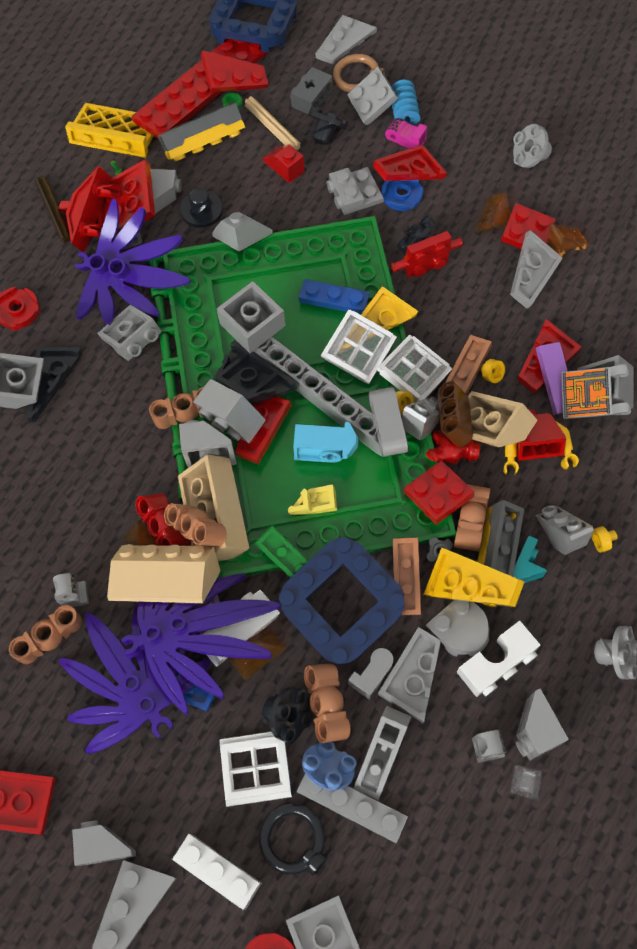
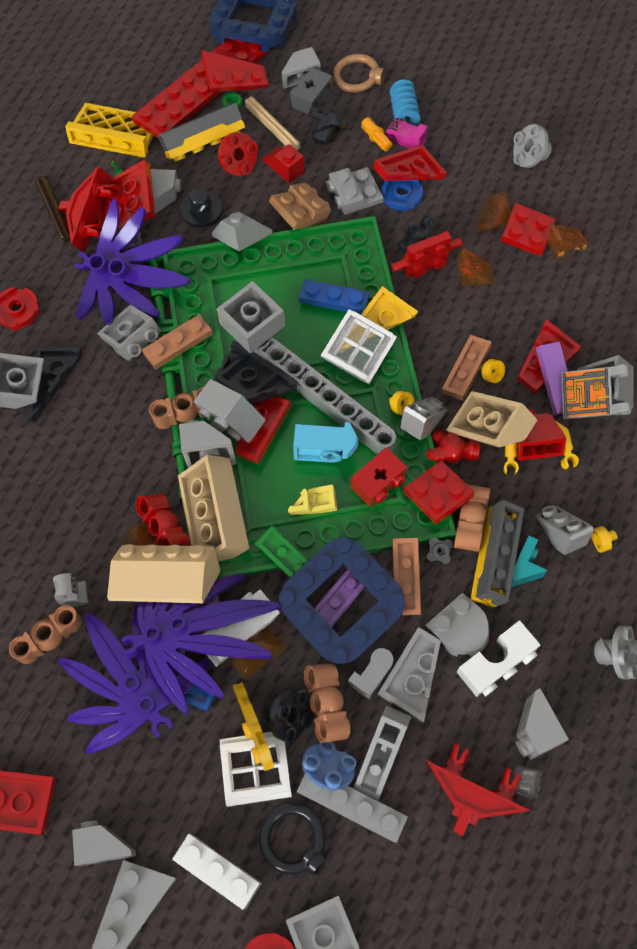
nougat piece [164,503,227,547] -> none
light grey wing [316,15,377,64] -> none
light grey plate [347,67,399,125] -> none
light grey beam [369,387,408,457] -> none
clear piece [376,335,452,402] -> none
yellow wing [423,548,525,607] -> none
reddish brown beam [438,381,473,447] -> none
light grey leg [472,730,506,763] -> none
light grey wing [510,230,563,308] -> none
none -> nougat plate [142,314,213,370]
none -> red plate [218,132,258,176]
none -> yellow wing [232,682,275,771]
none -> medium nougat plate [269,183,331,230]
none -> light grey slope [282,47,321,89]
none -> medium lavender tile [314,569,365,627]
none -> red brick [350,447,407,507]
none -> light orange axle [361,117,392,151]
none -> red connector [426,744,531,836]
none -> clear orange slope [458,248,494,286]

